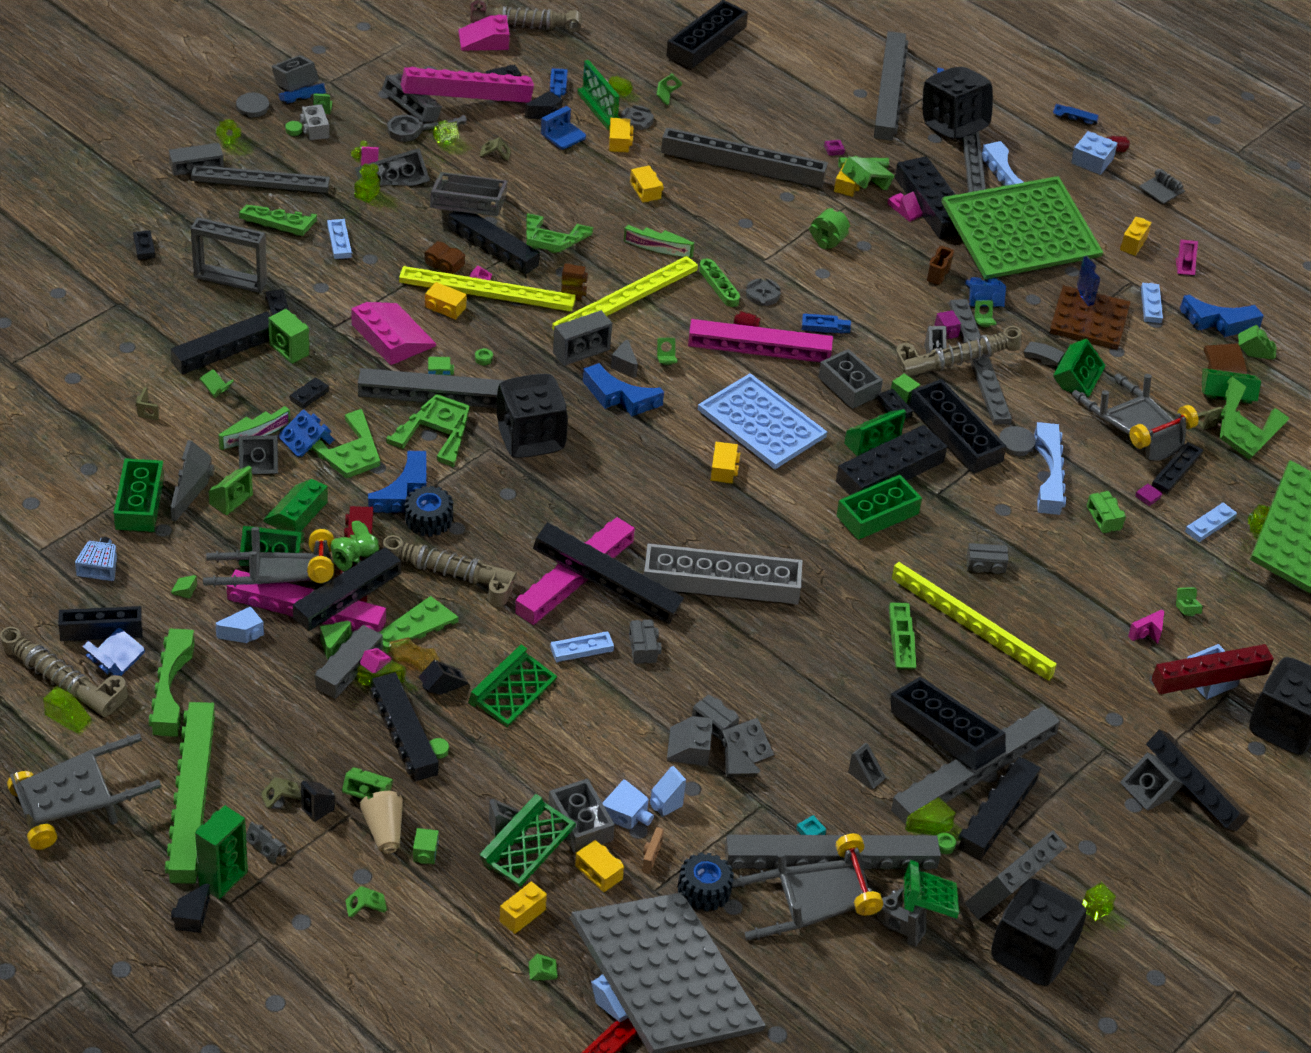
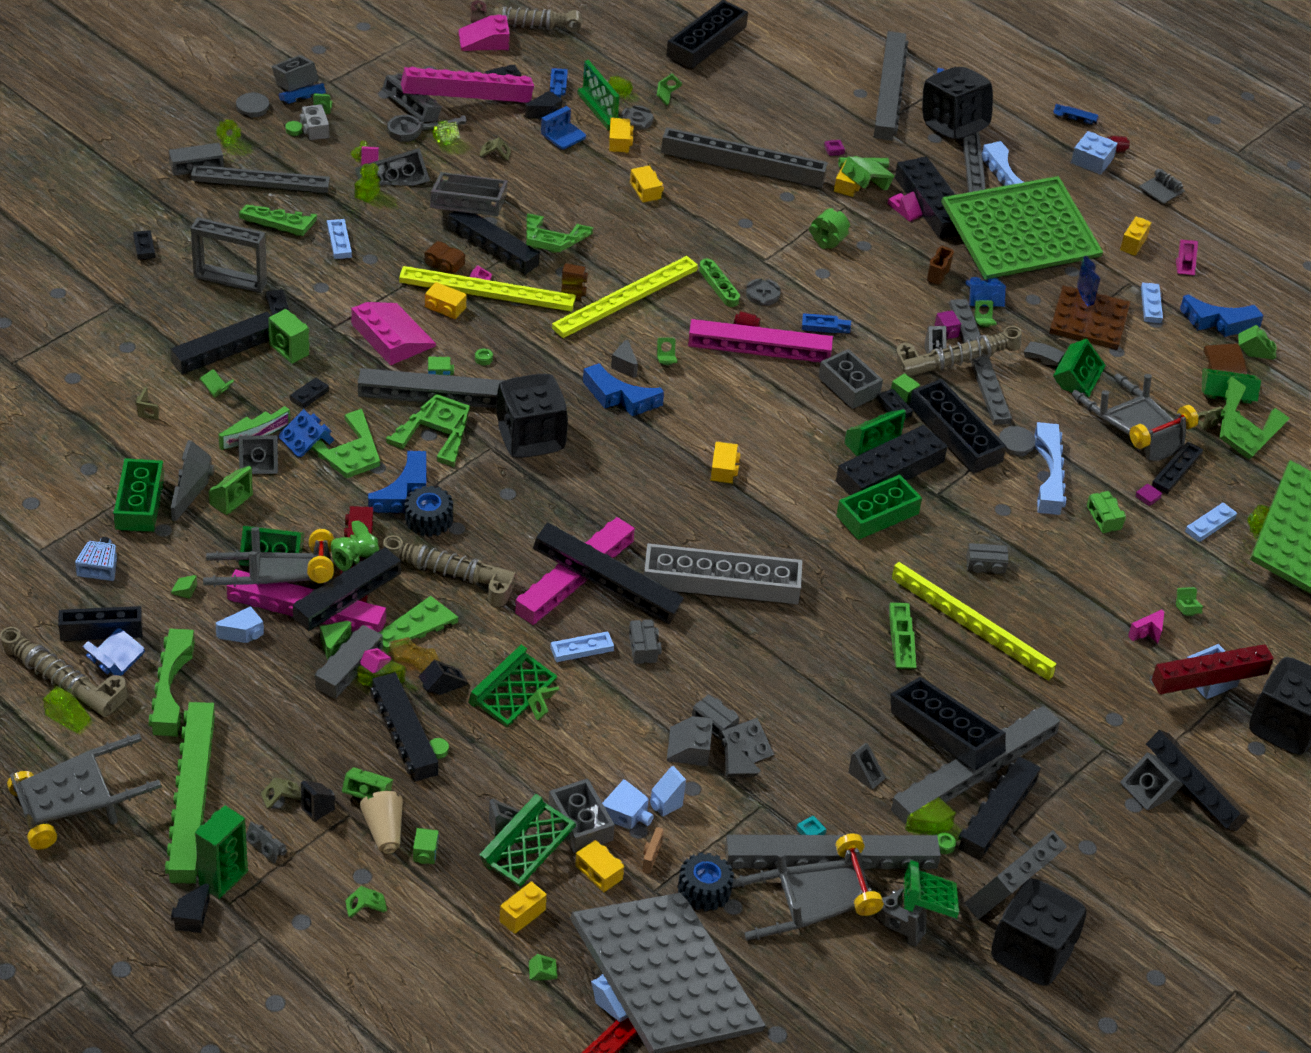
green slope [263,479,328,532] -> none
dark grey brick [553,310,612,366] -> none
slope [624,225,694,258] -> none
light blue plate [698,374,827,469] -> none
clear neon green brick [1082,882,1116,921] -> none
none -> bright green bracket [528,687,560,720]

